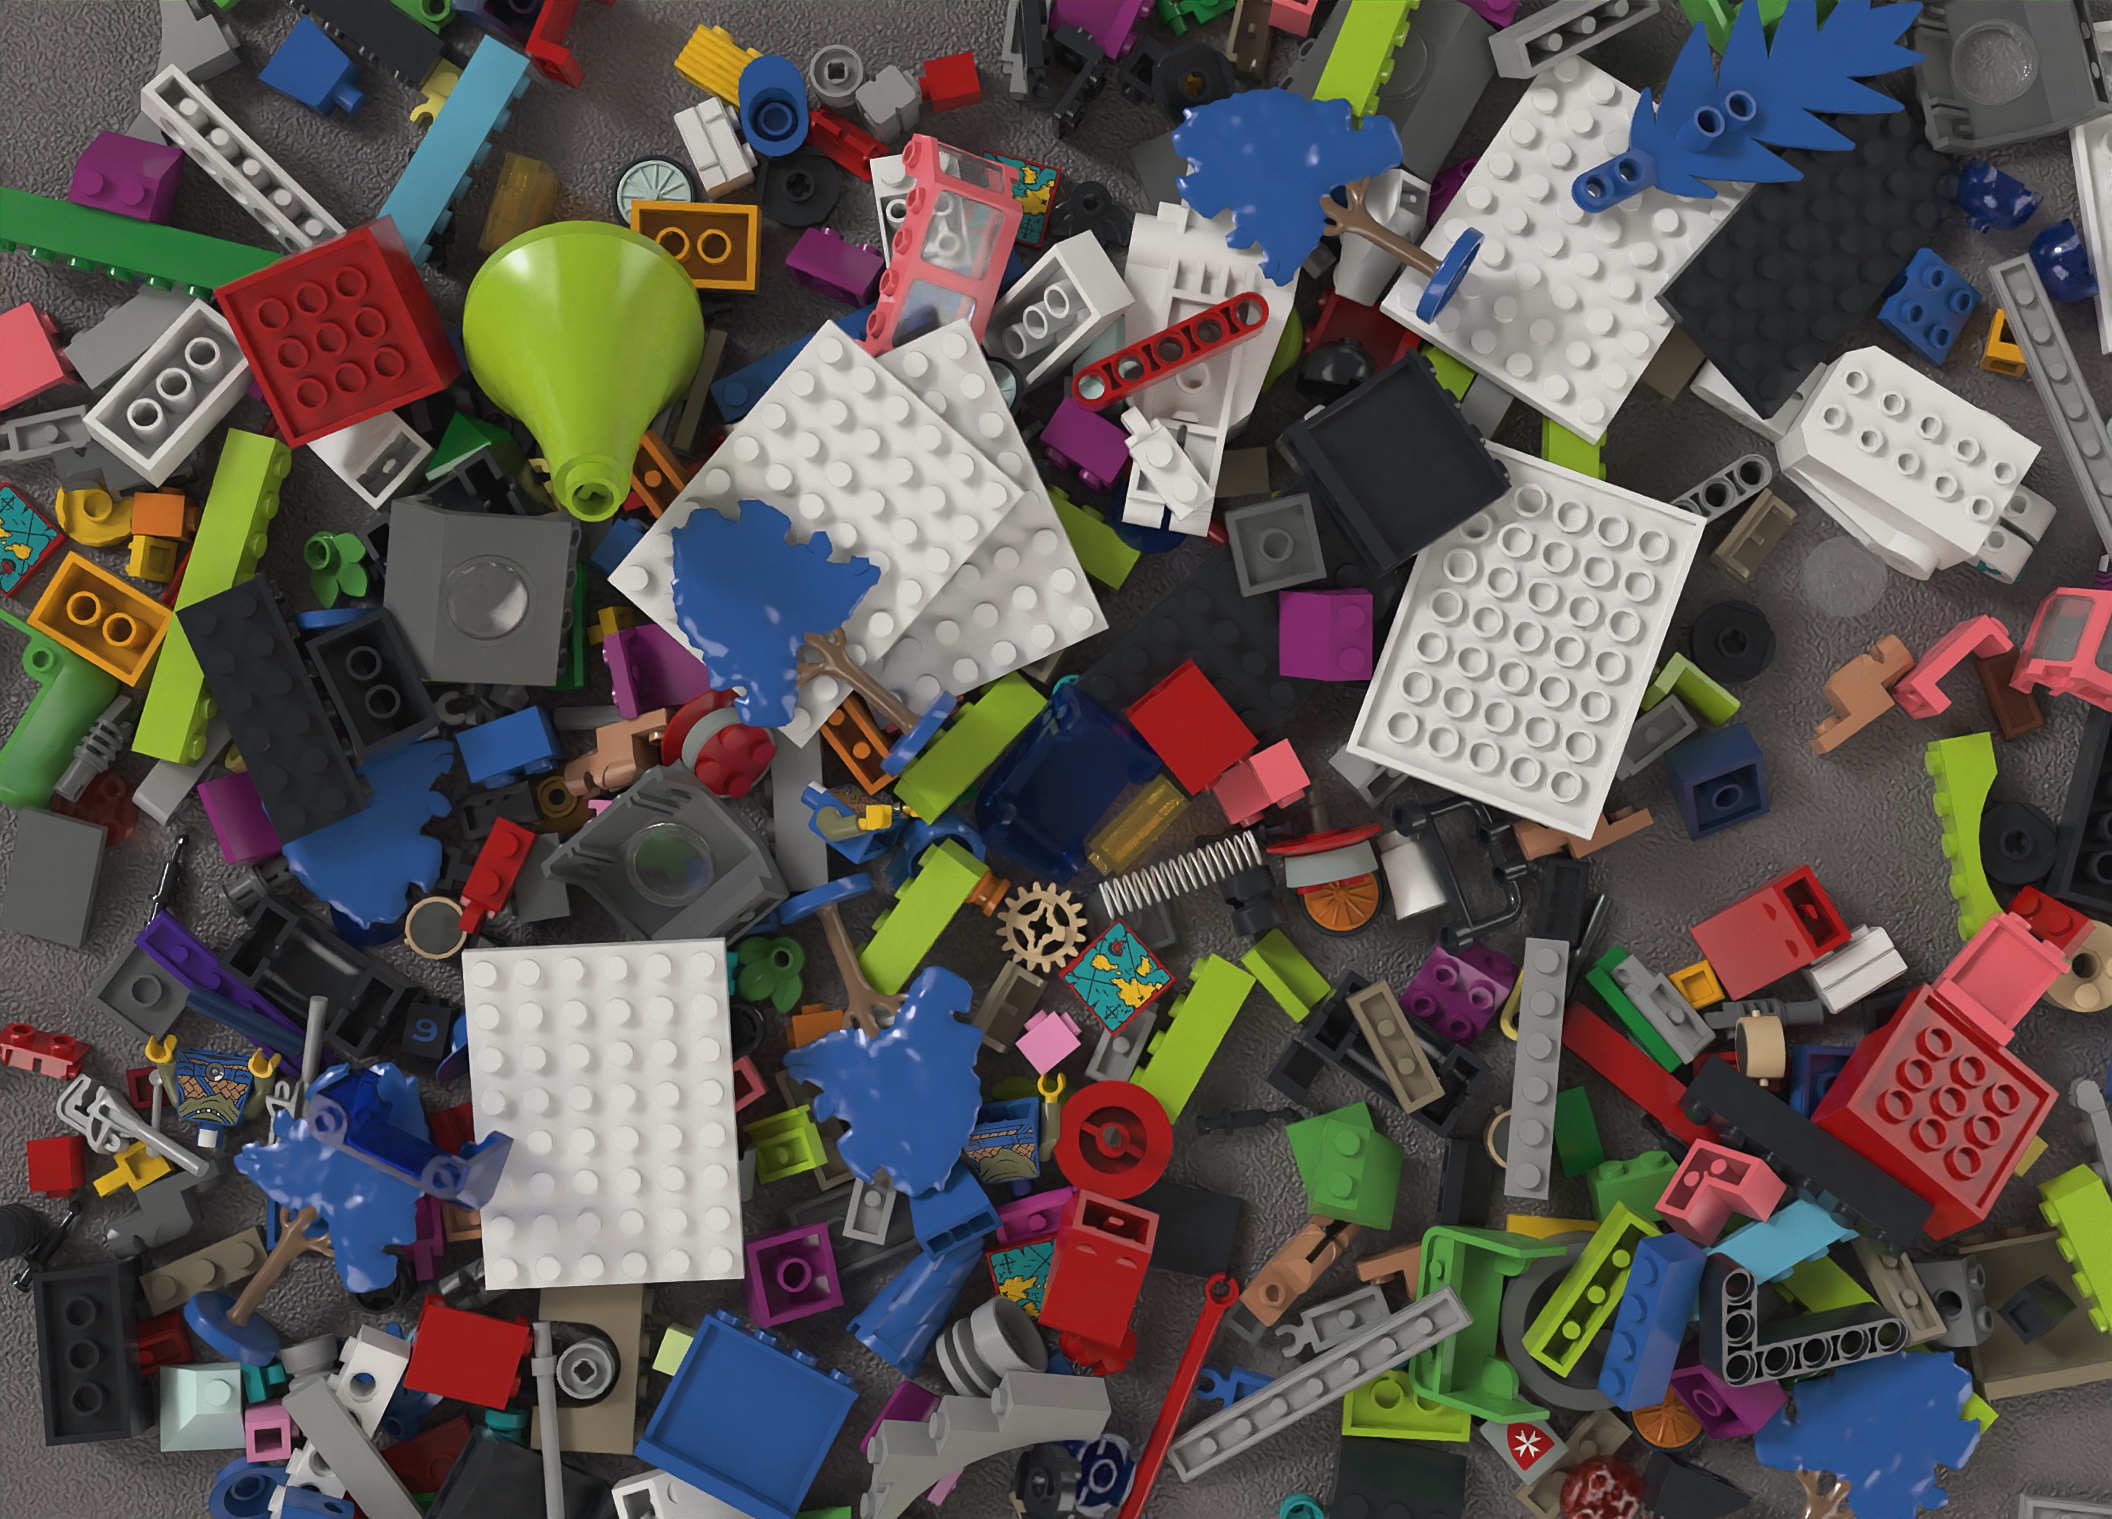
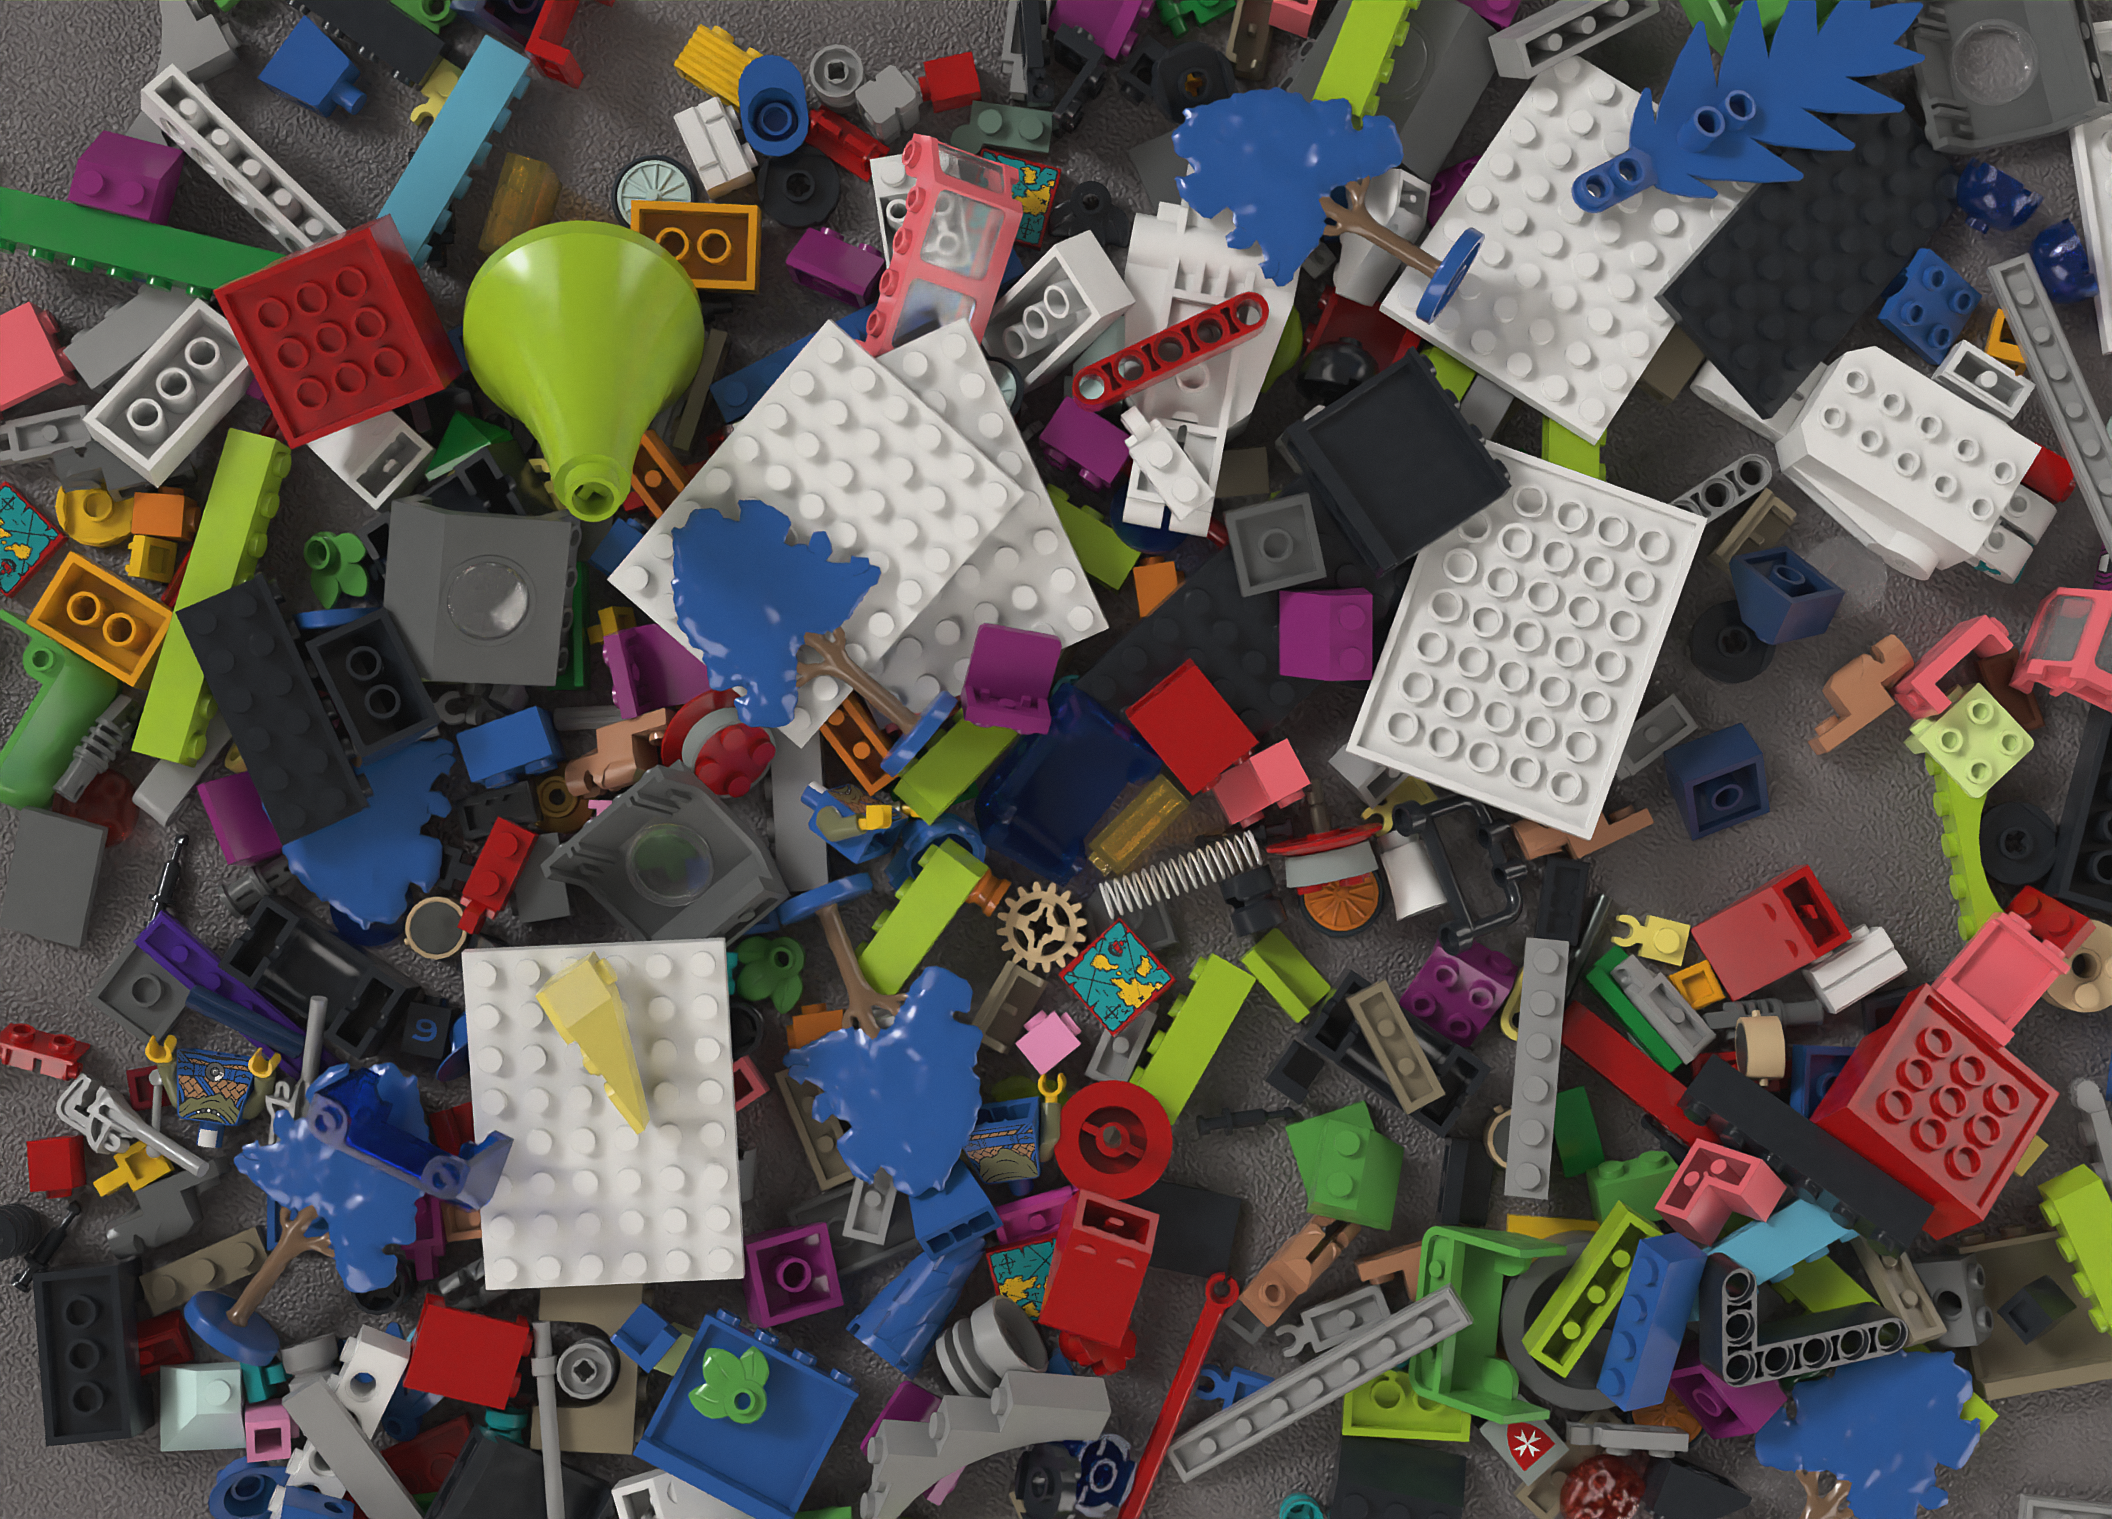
lime plate [742,1104,828,1184] -> none
lime bracket [1640,651,1741,726] -> none
none -> light yellow wedge [535,951,650,1135]
none -> blue panel [610,1303,682,1373]
none -> bright green plate [689,1346,770,1424]
none -> sand green hinge [951,100,1054,157]
none -> magenta bracket [960,623,1062,735]
none -> orange brick [1132,556,1185,621]
none -> light yellow plate [1360,776,1438,837]
none -> light grey plate [1566,1422,1689,1458]
none -> light yellow plate [1611,915,1691,966]
none -> dark blue slope [1729,546,1845,645]
none -> yellowish green bracket [1903,682,2034,798]
none -> white brick [1931,340,2036,423]
none -> red brick [2020,442,2077,505]

